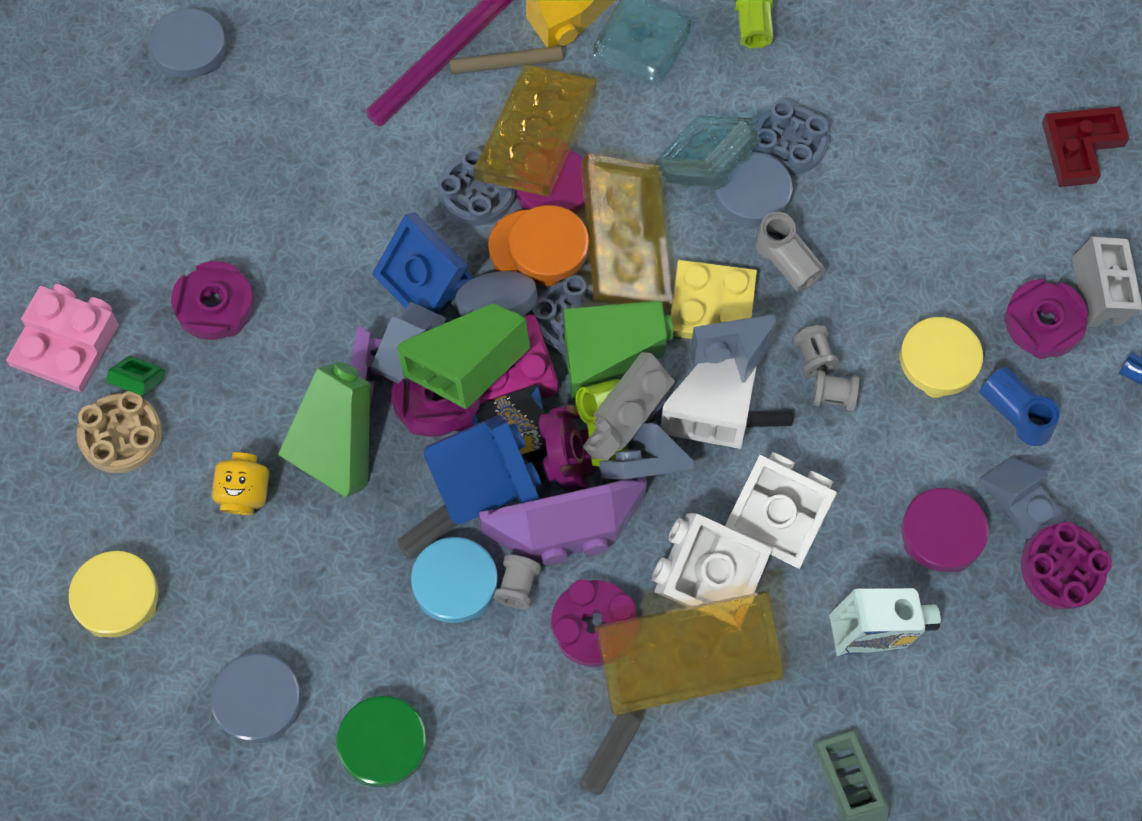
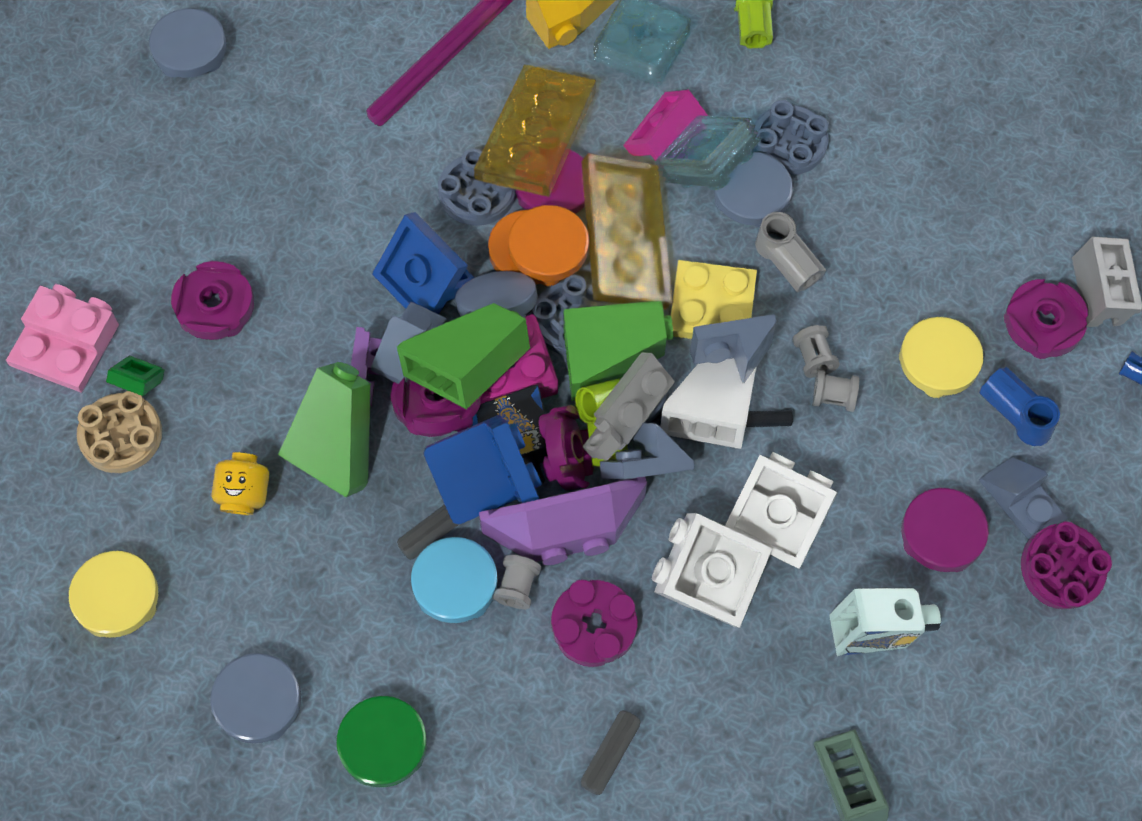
dark tan bar [449,46,563,75] -> none
clear yellow plate [596,591,784,715] -> none
dark red plate [1042,106,1129,187] -> none
none -> dark pink panel [623,90,713,176]

